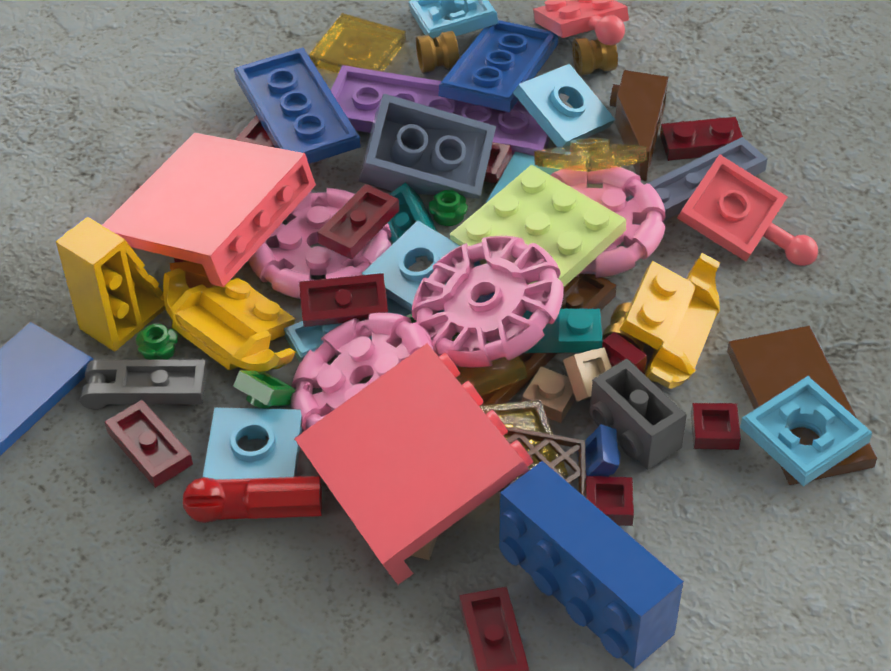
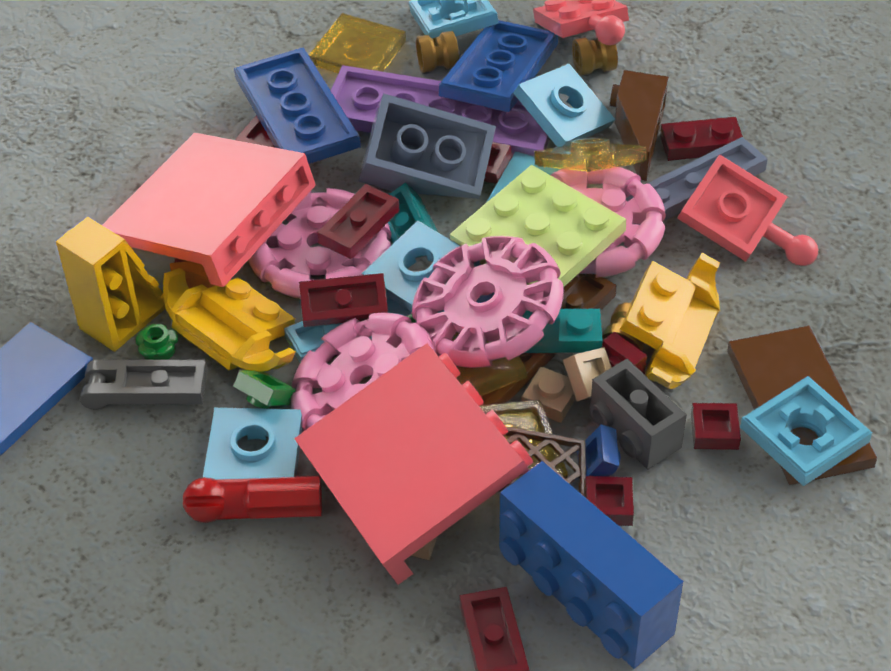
plate [105,400,193,488] -> none
green plate [429,190,468,226] -> none

